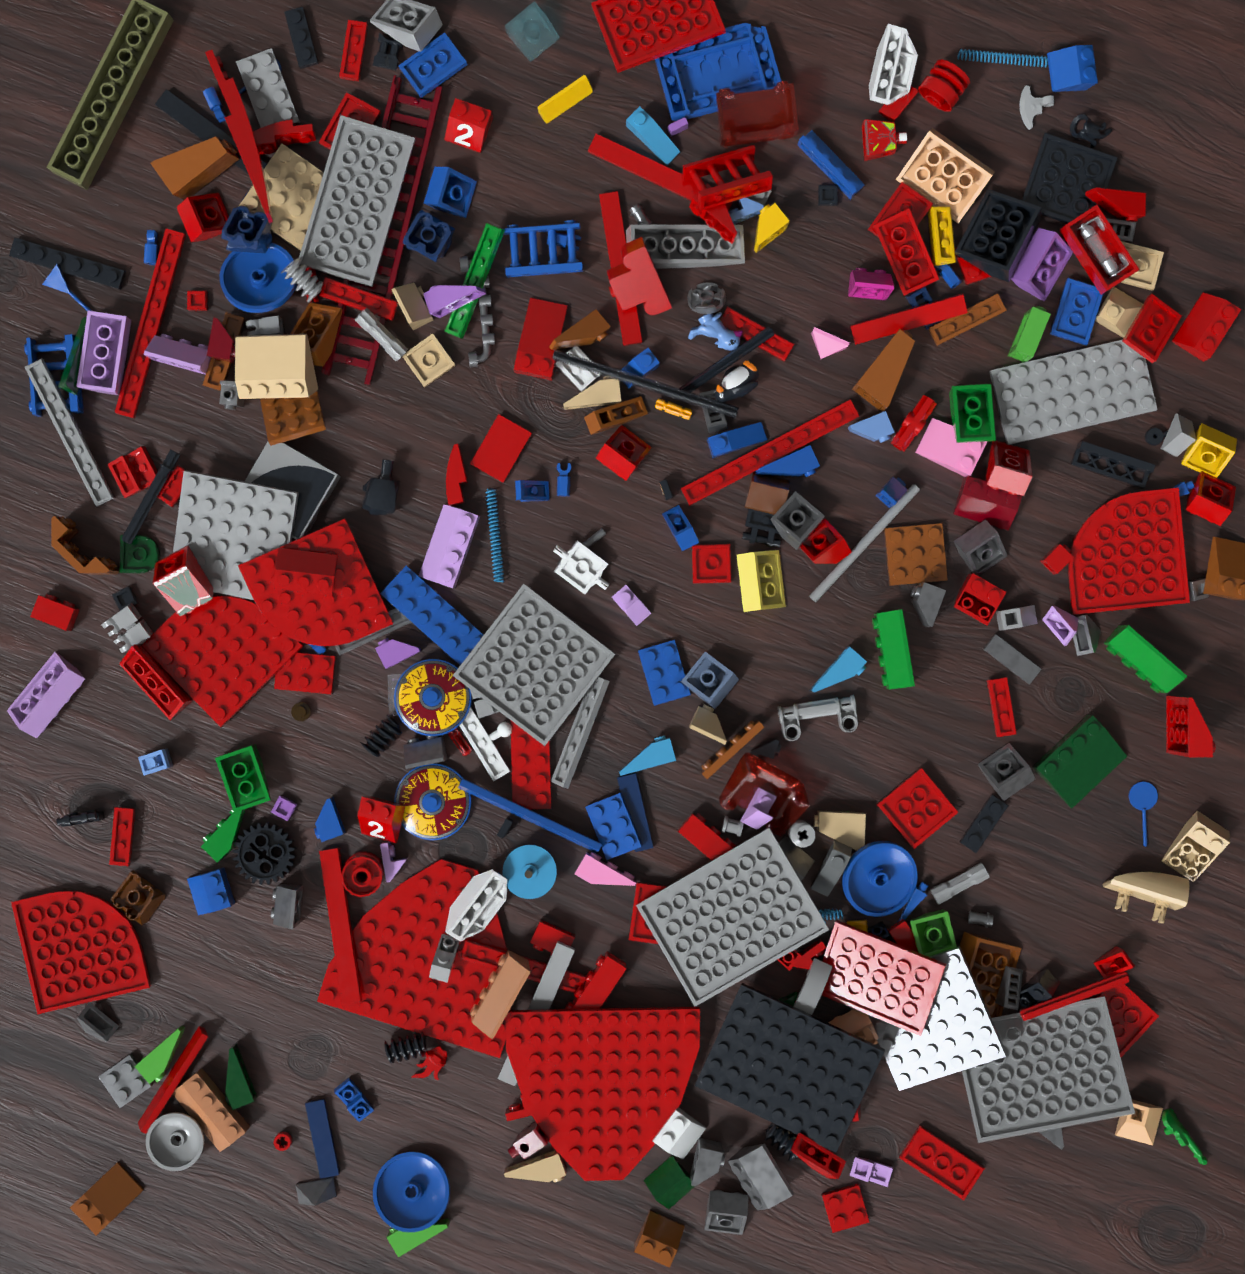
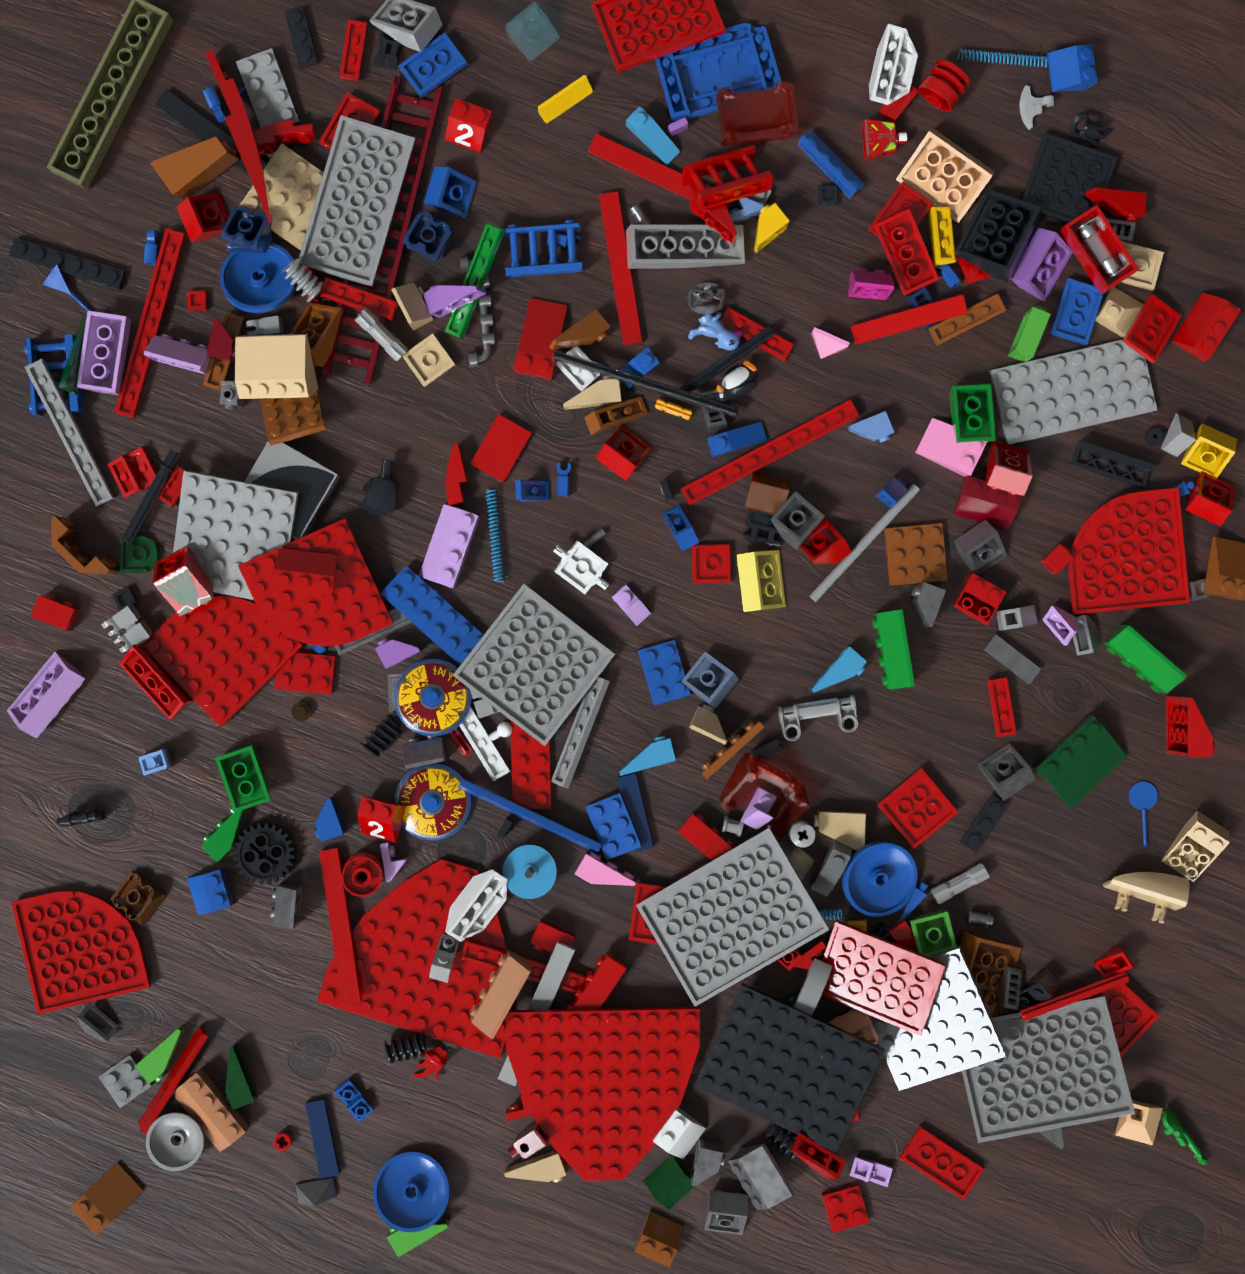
red plate [109,807,135,866] -> none
medium lavender tile [271,795,297,821] -> none
brick [607,237,672,315] -> none
blue slope [755,445,820,477] -> none
dark orange slope [852,329,915,413] -> none
red piece [891,395,937,452] -> none

